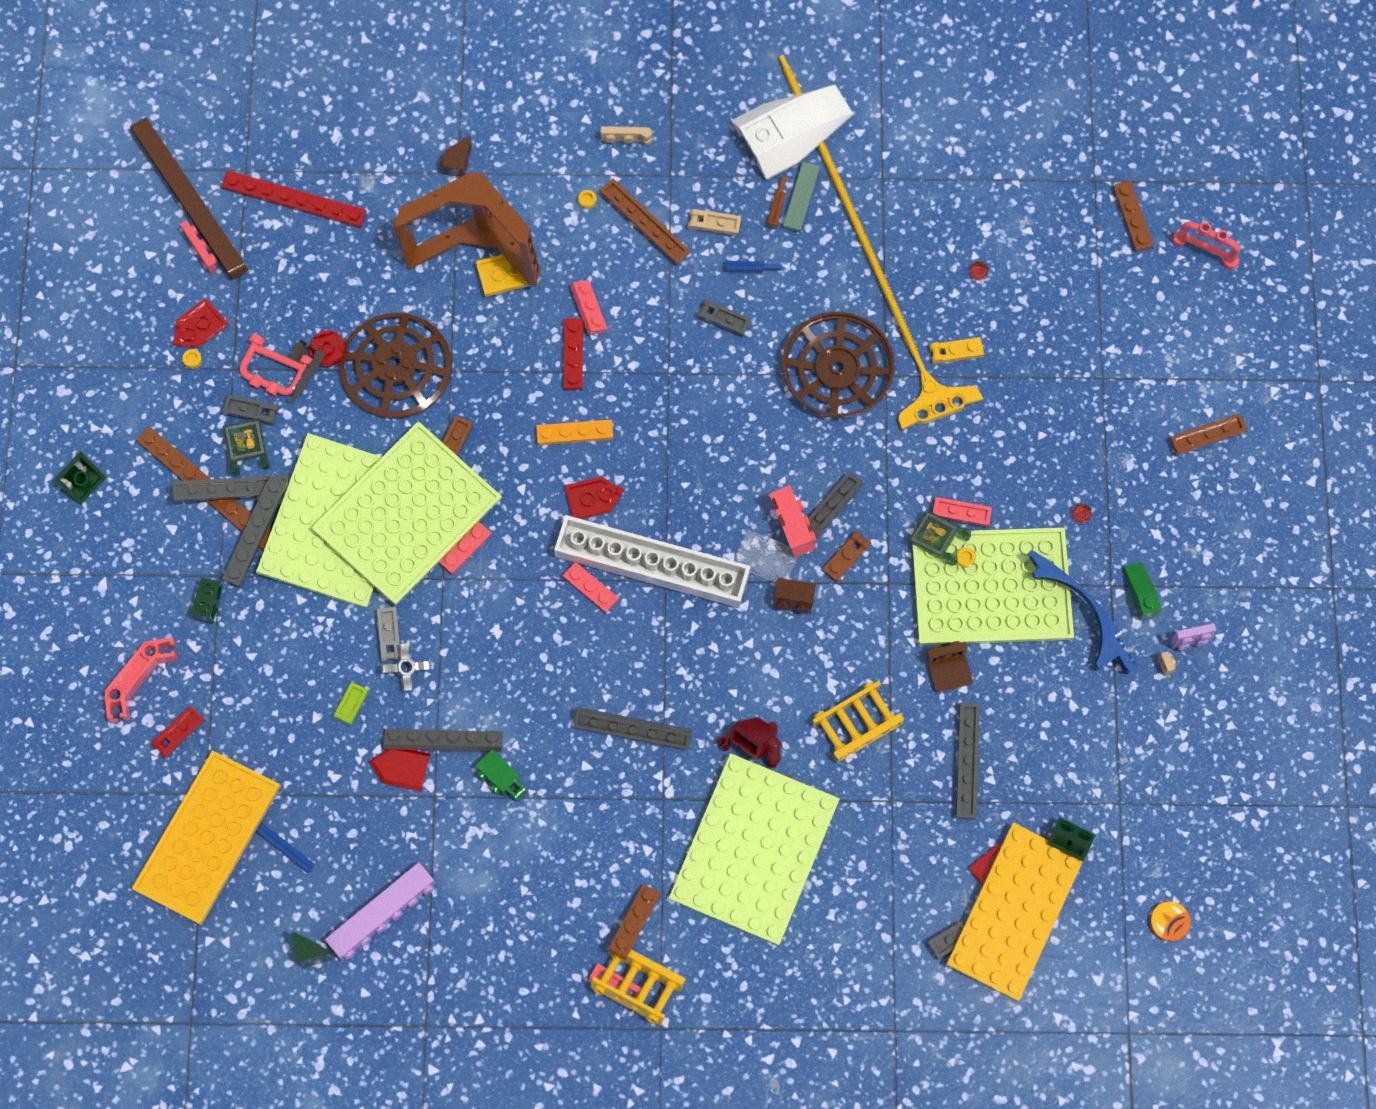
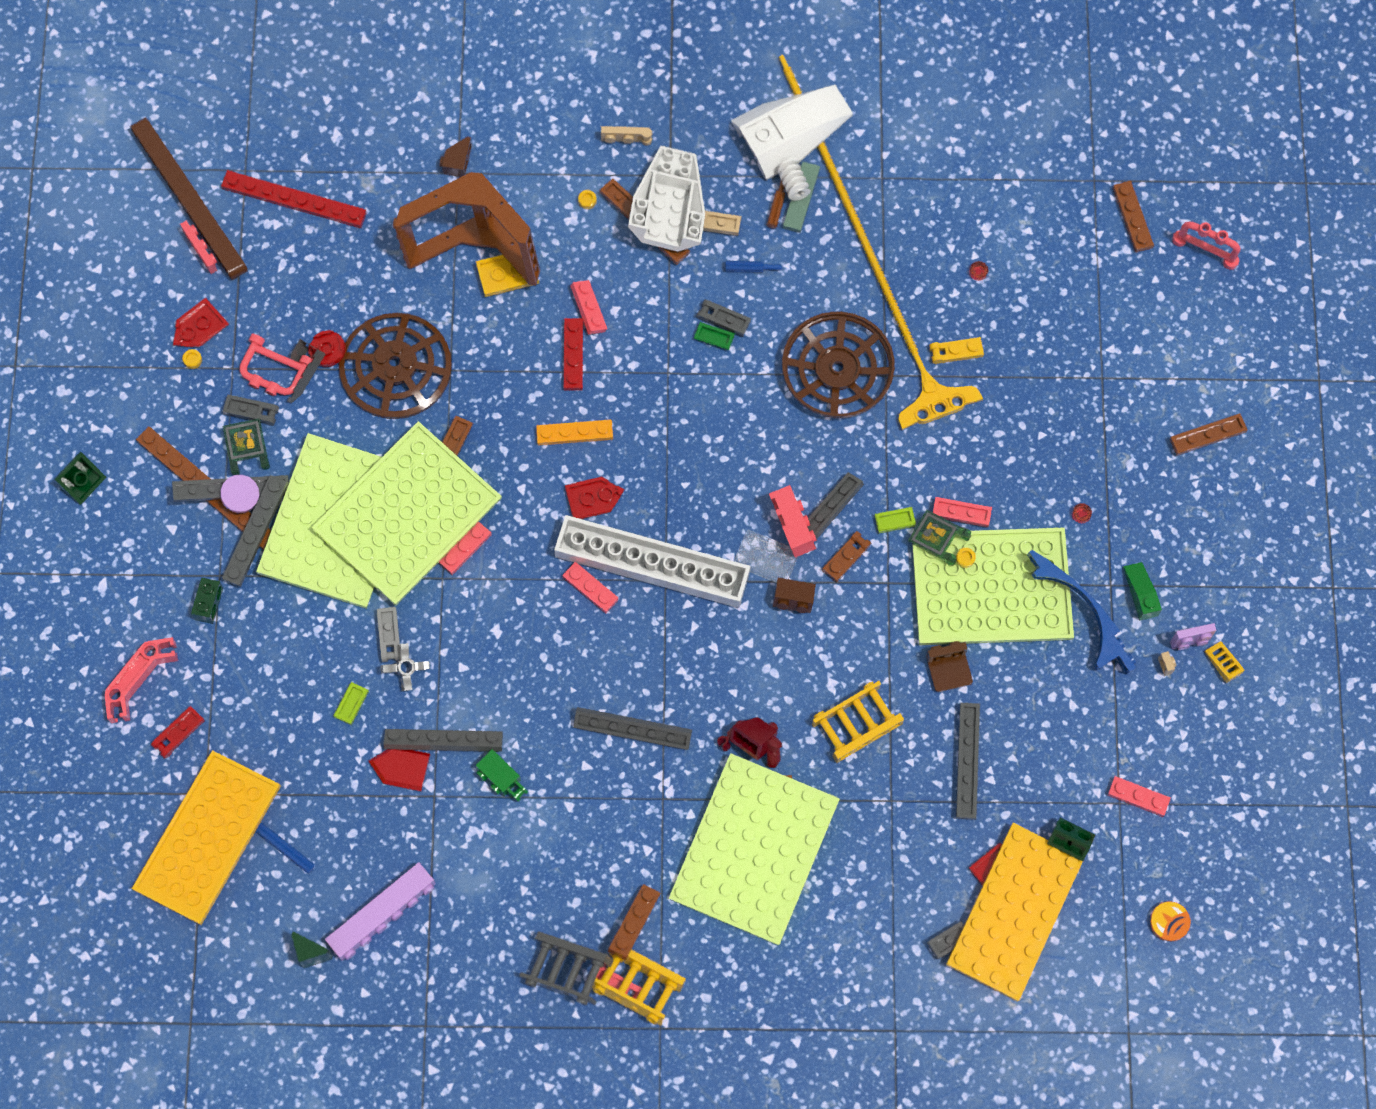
none -> lavender tile [220,475,259,513]
none -> dark grey fence [519,931,614,1006]
none -> white wedge [628,146,705,251]
none -> green tile [694,322,735,350]
none -> white piece [777,158,811,201]
none -> lime tile [874,507,916,534]
none -> coral plate [1107,776,1171,817]
none -> yellow slope [1205,641,1245,684]

